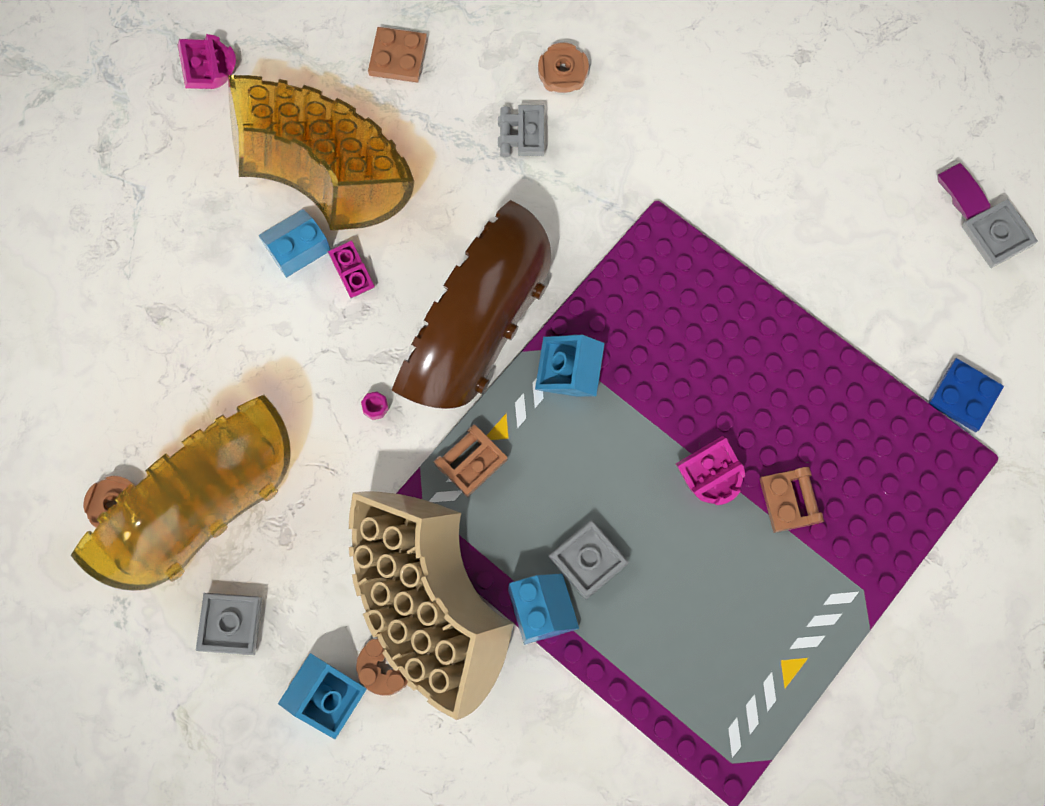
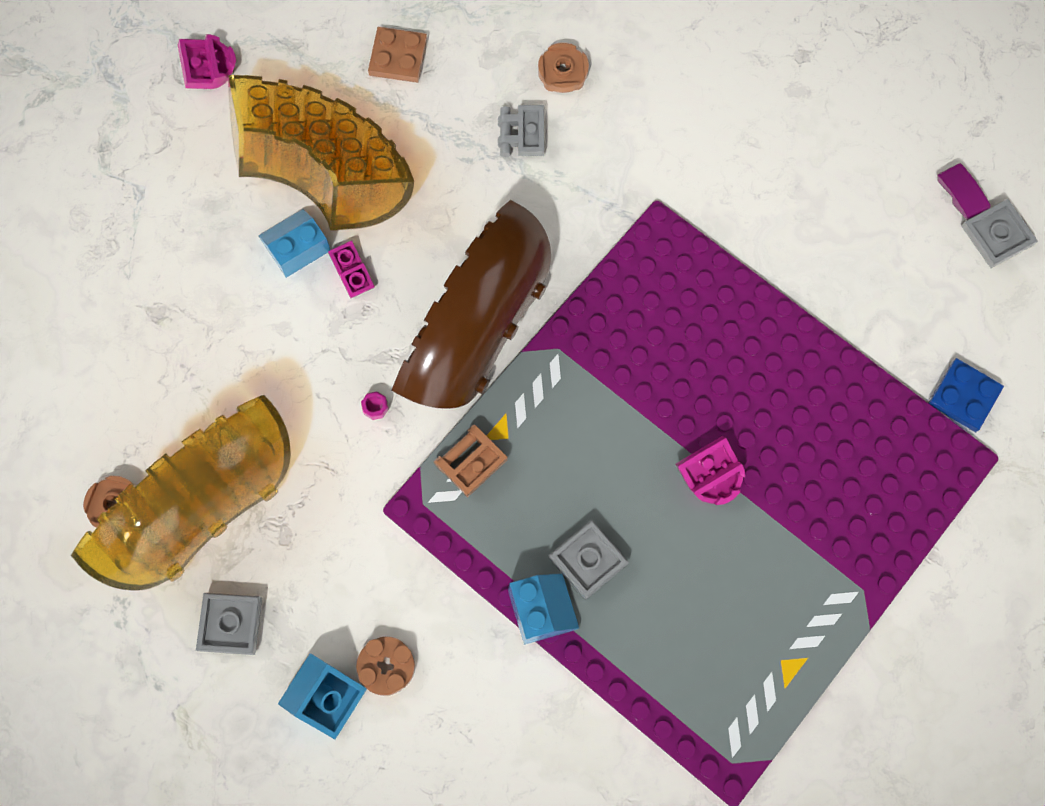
tan brick [349,491,514,720] -> none
dark azure slope [535,335,604,397] -> none
nougat plate [759,467,824,533] -> none

